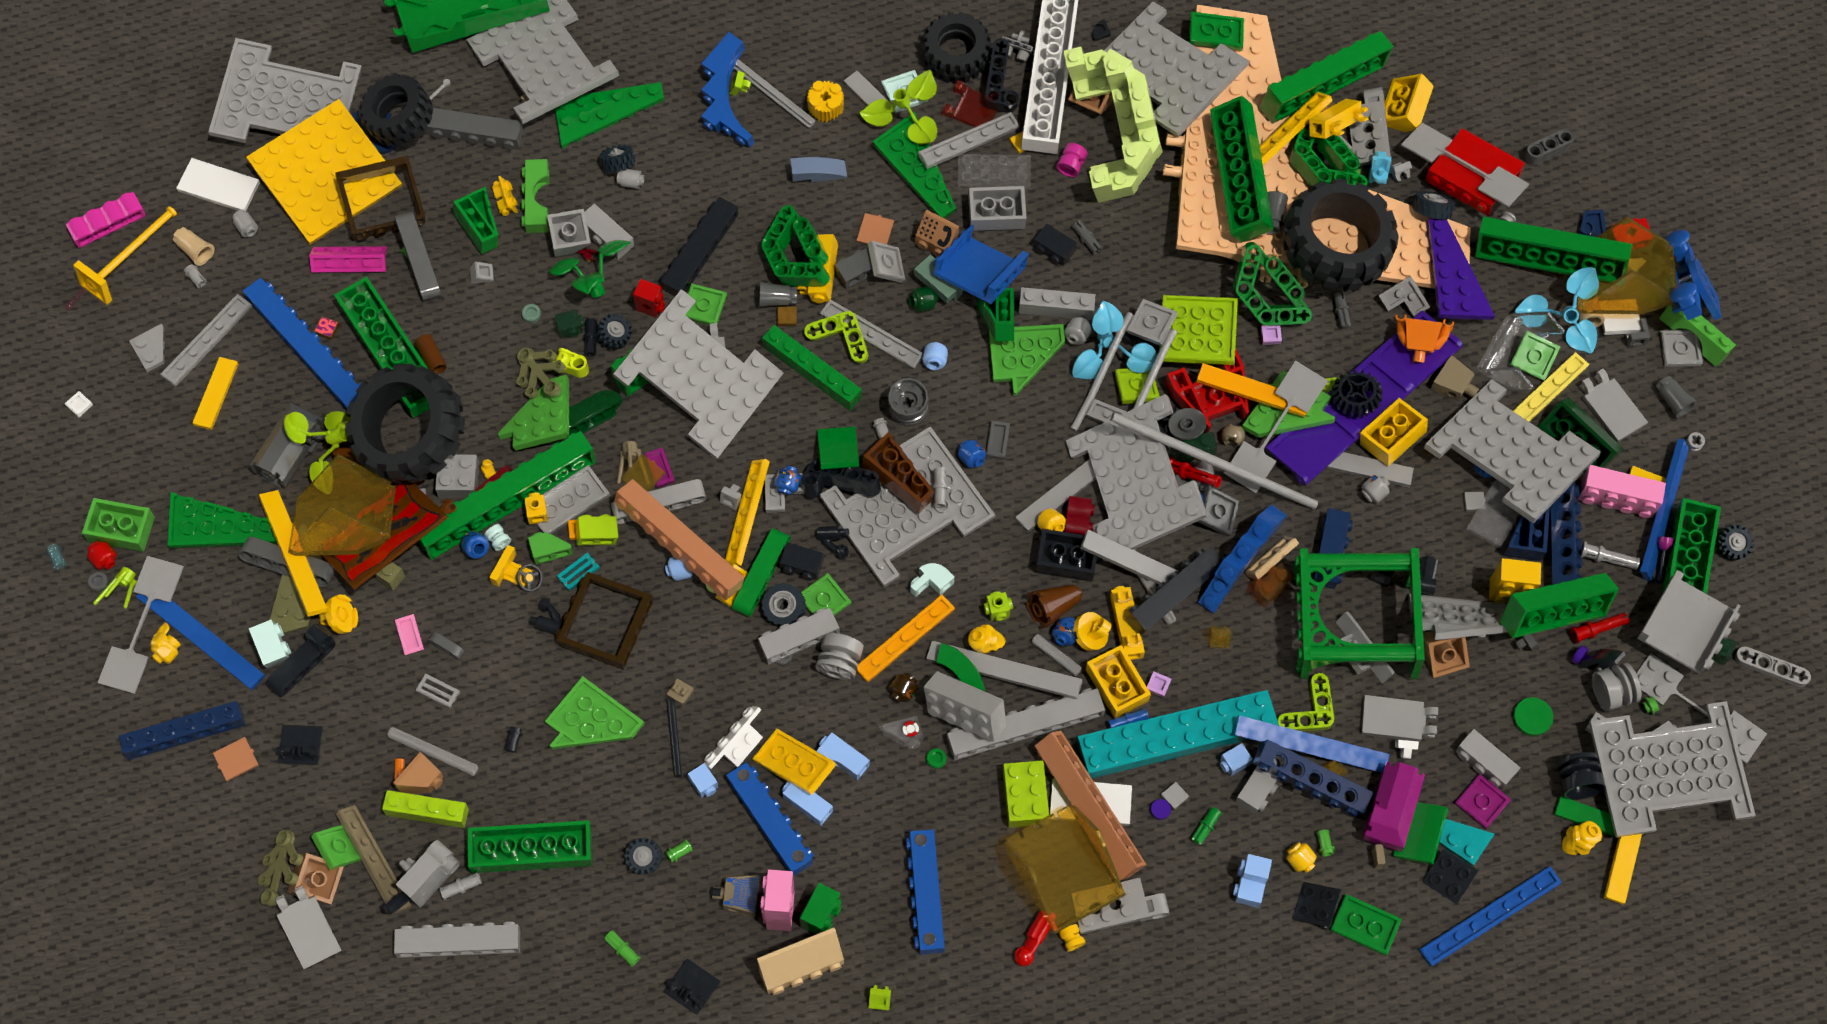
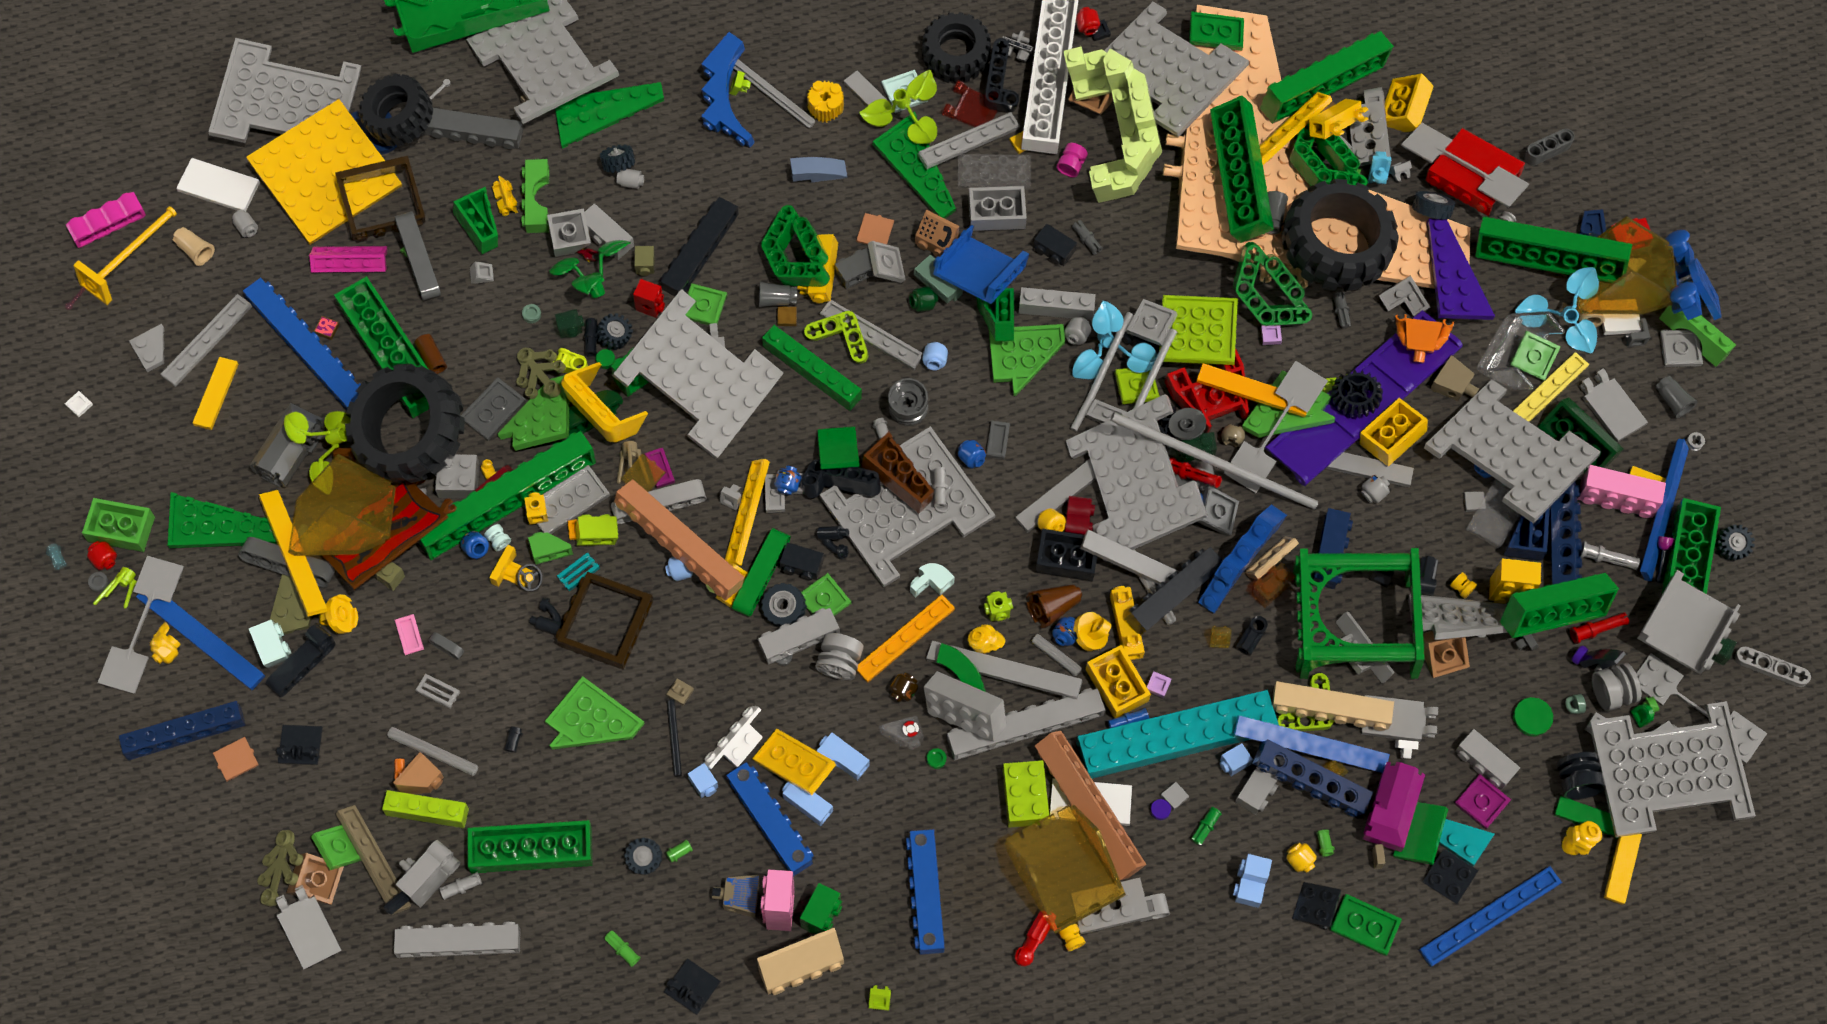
light grey pin [184,264,207,288] -> none
none -> dark grey tile [461,378,526,441]
none -> yellow windscreen [561,362,648,442]
none -> green tile [596,349,615,369]
none -> olive brick [635,246,655,276]
none -> red head [1076,7,1100,35]
none -> black piece [1236,616,1268,656]
none -> tan brick [1272,681,1394,731]
none -> yellow wheel [1450,572,1477,599]
none -> sand green tile [1565,694,1586,714]
none -> green tile [1631,704,1654,728]

